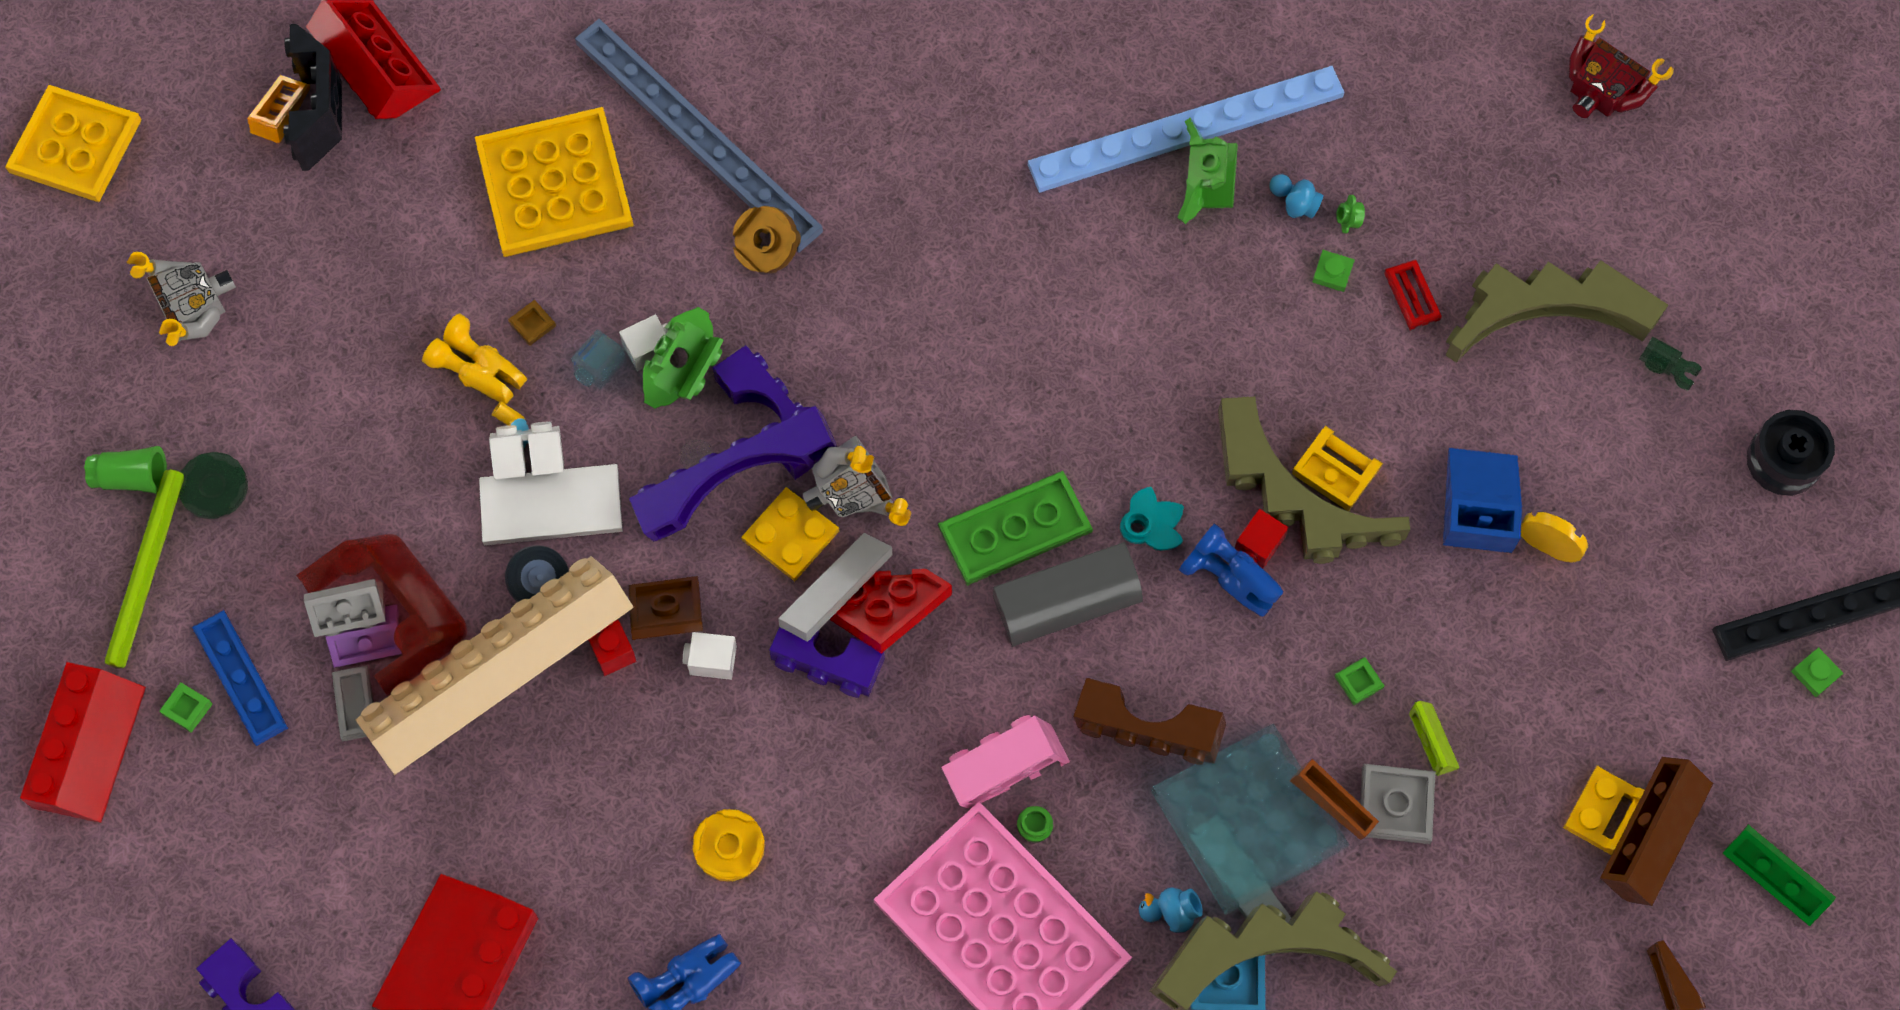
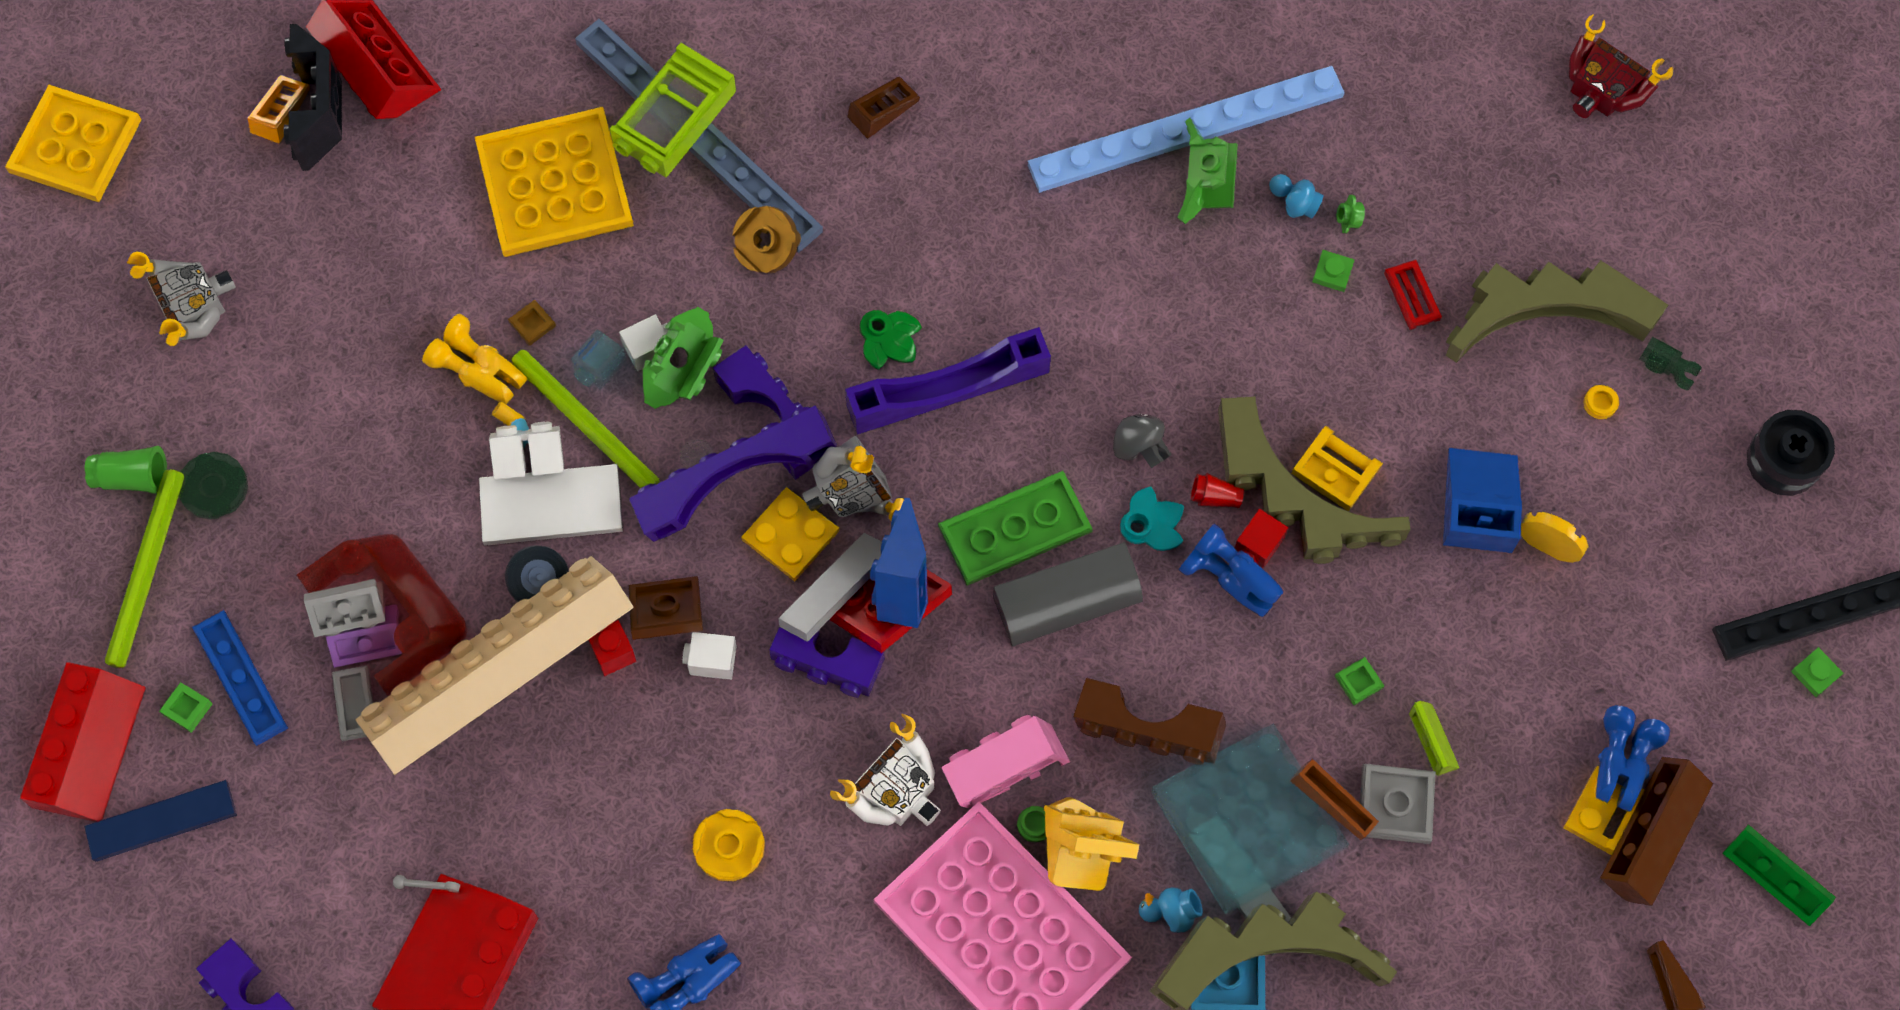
none -> dark blue tile [84,780,237,862]
none -> light grey hinge [392,875,460,893]
none -> lime axle [512,349,660,488]
none -> lime door [610,42,736,178]
none -> torso [830,713,941,826]
none -> dark purple arch [845,327,1051,435]
none -> reddish brown slope [847,76,920,139]
none -> green plate [859,310,922,370]
none -> blue slope [870,497,928,628]
none -> yellow piece [1044,797,1140,891]
none -> dark grey piece [1113,414,1172,468]
none -> red cone [1191,473,1244,508]
none -> yellow tile [1583,385,1619,419]
none -> blue piece [1596,705,1670,812]

